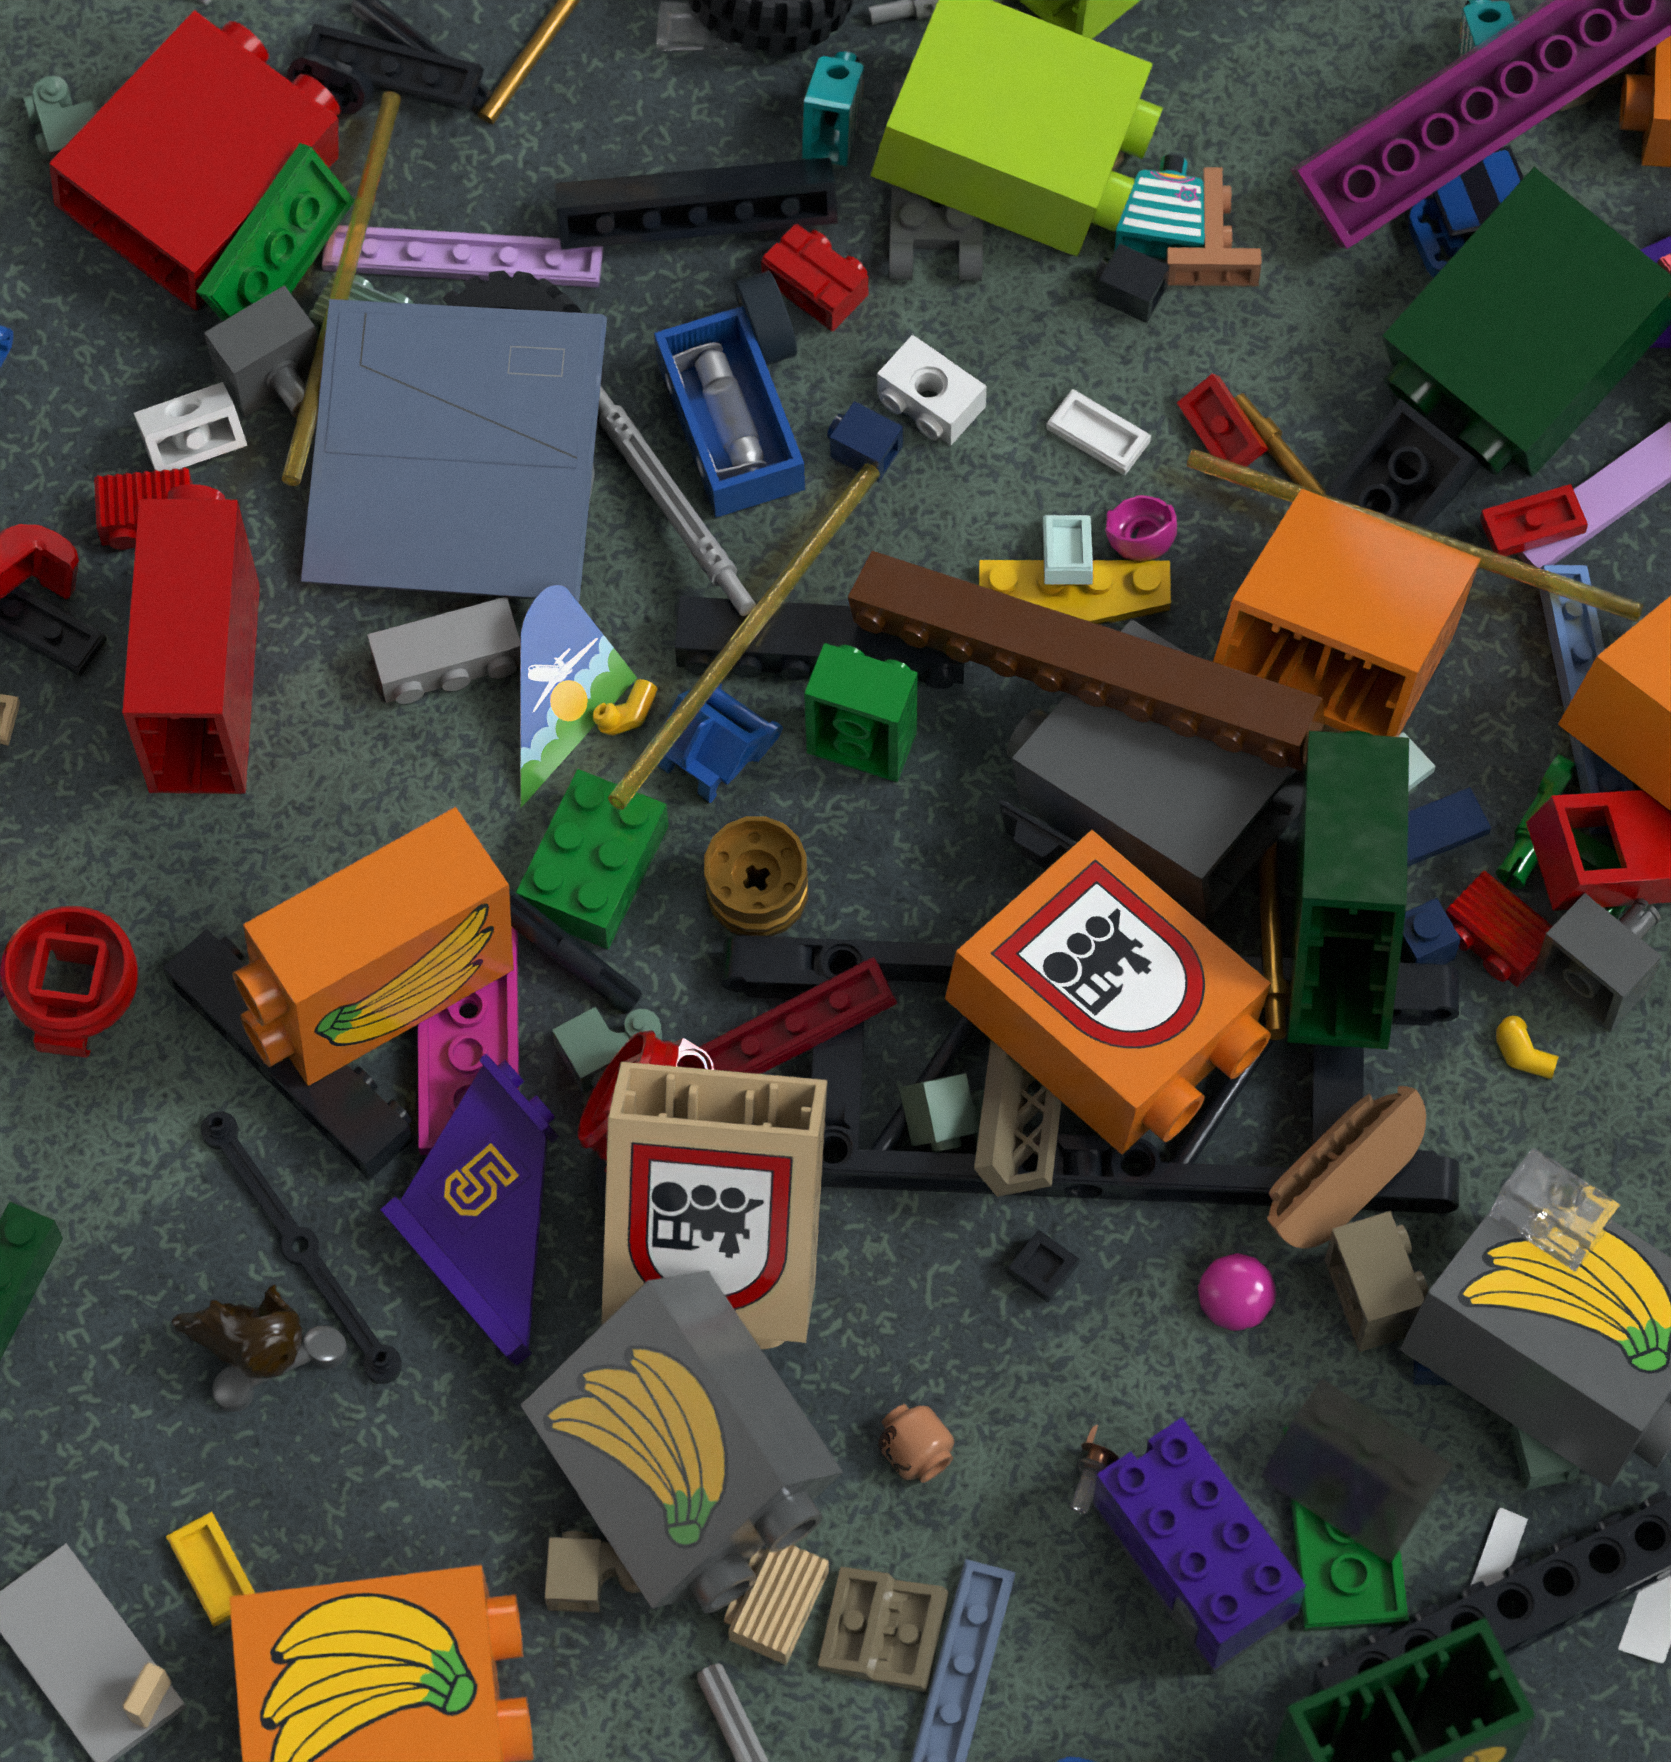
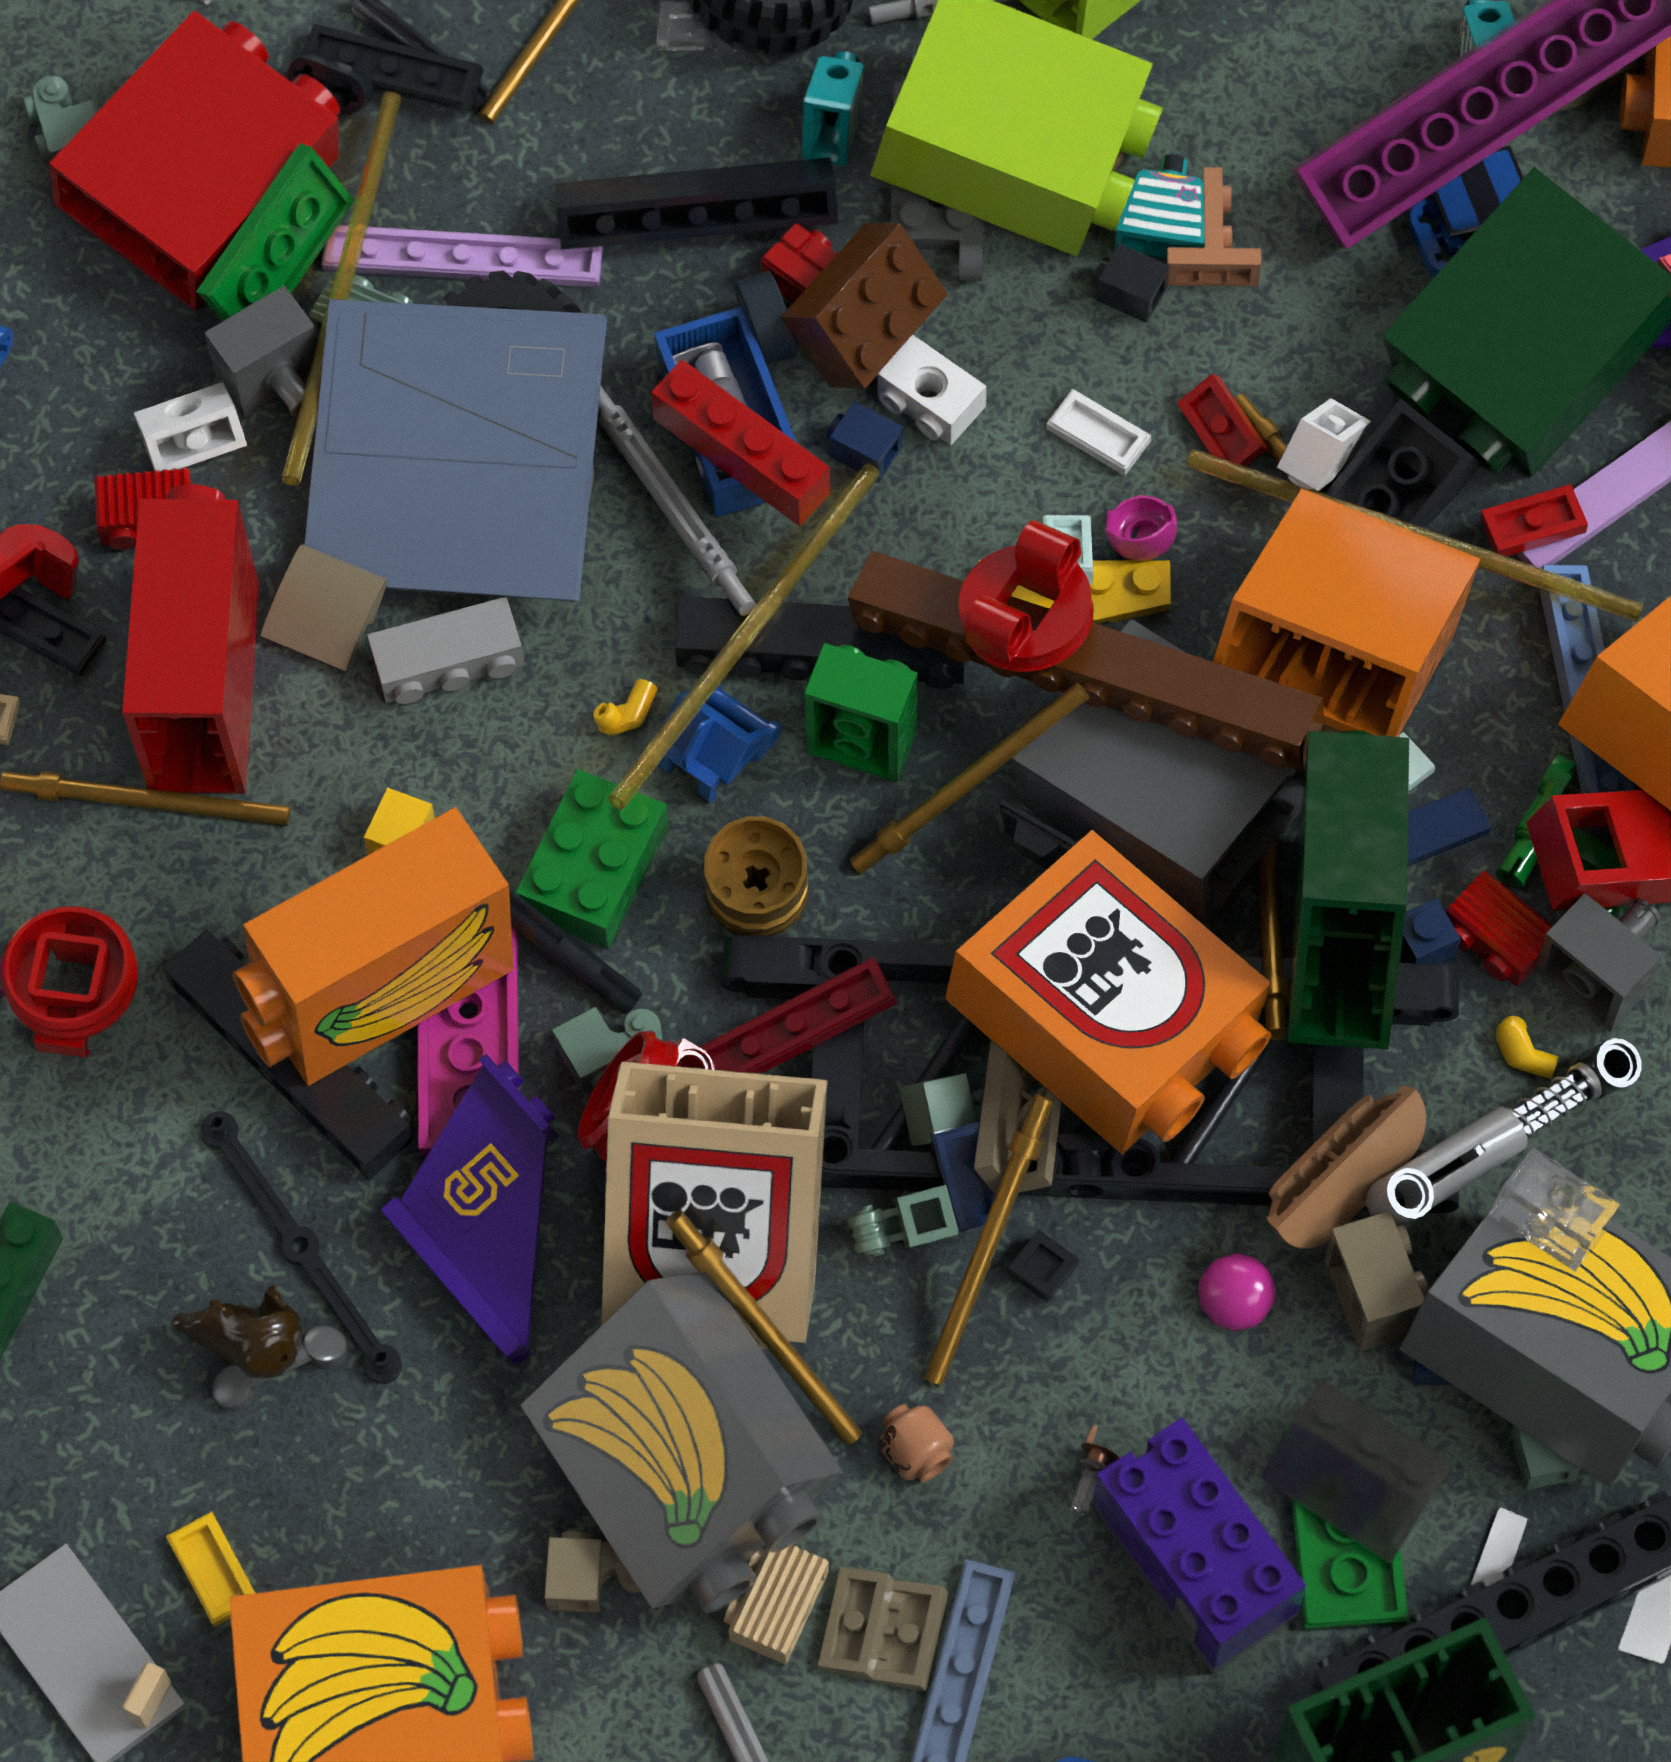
sticker [520,585,637,808] -> none
none -> pearl gold bar [0,771,291,826]
none -> dark tan slope [260,544,389,671]
none -> yellow brick [364,788,435,855]
none -> red brick [651,359,830,527]
none -> pearl gold bar [666,1210,862,1445]
none -> reddish brown brick [781,223,948,389]
none -> sand green brick [847,1185,959,1257]
none -> pearl gold bar [850,683,1089,874]
none -> pearl gold bar [924,1094,1054,1385]
none -> dark blue tile [930,1121,995,1232]
none -> red piece [958,520,1094,672]
none -> white brick [1277,399,1371,491]
none -> piece [1366,1038,1642,1226]

